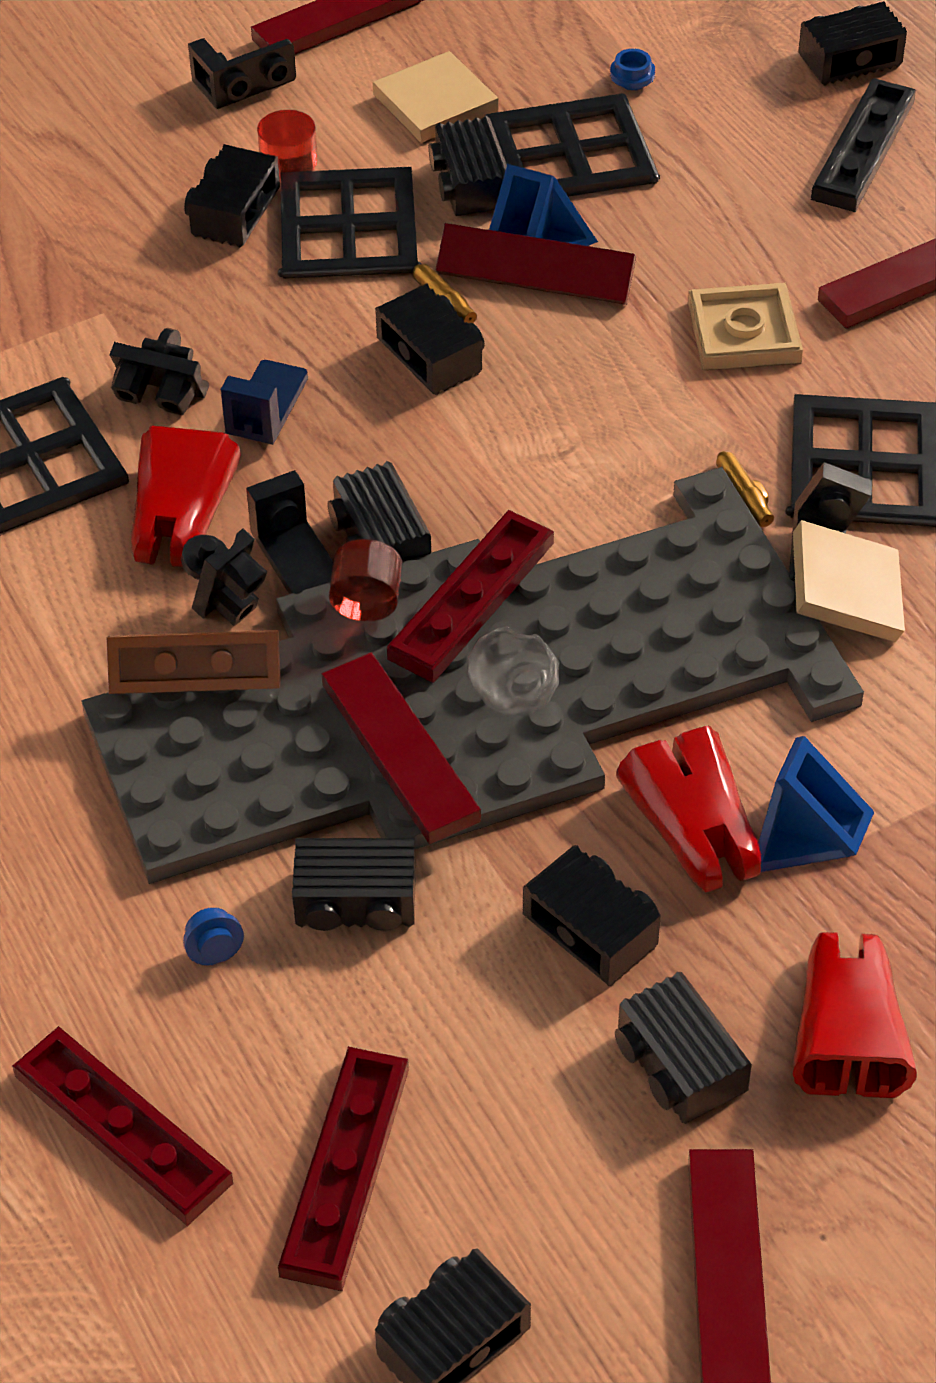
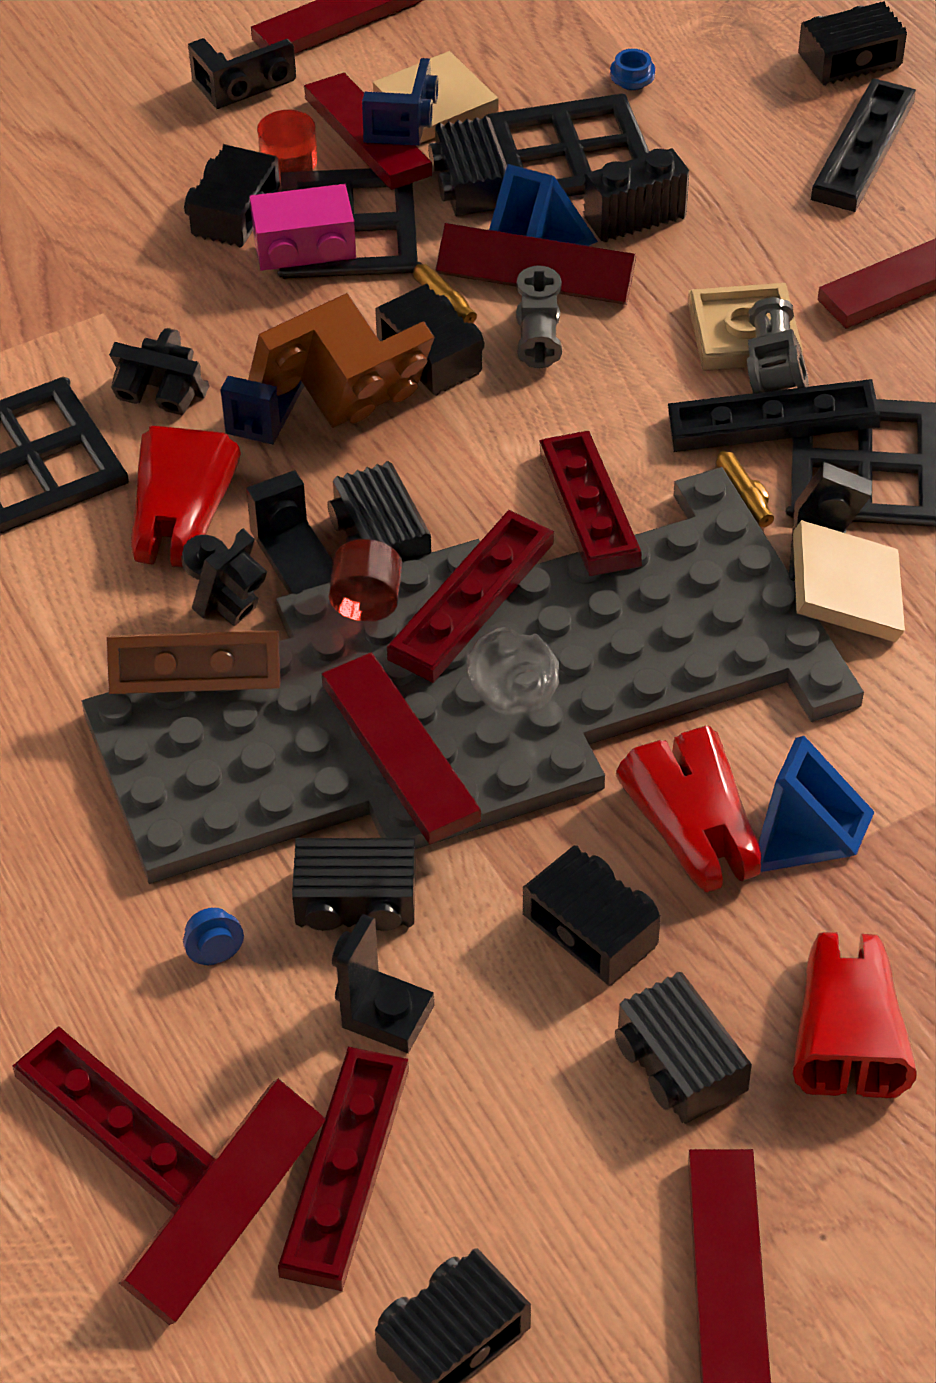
none -> dark red tile [119,1078,326,1325]
none -> dark orange bracket [248,293,435,428]
none -> dark pink brick [250,184,356,271]
none -> dark red tile [304,72,432,190]
none -> black bracket [332,914,435,1054]
none -> dark blue bracket [362,58,439,146]
none -> dark grey connector [516,266,562,368]
none -> dark red tile [539,431,642,576]
none -> black brick [583,148,690,242]
none -> black tile [668,379,880,452]
none -> dark grey connector [747,297,809,393]

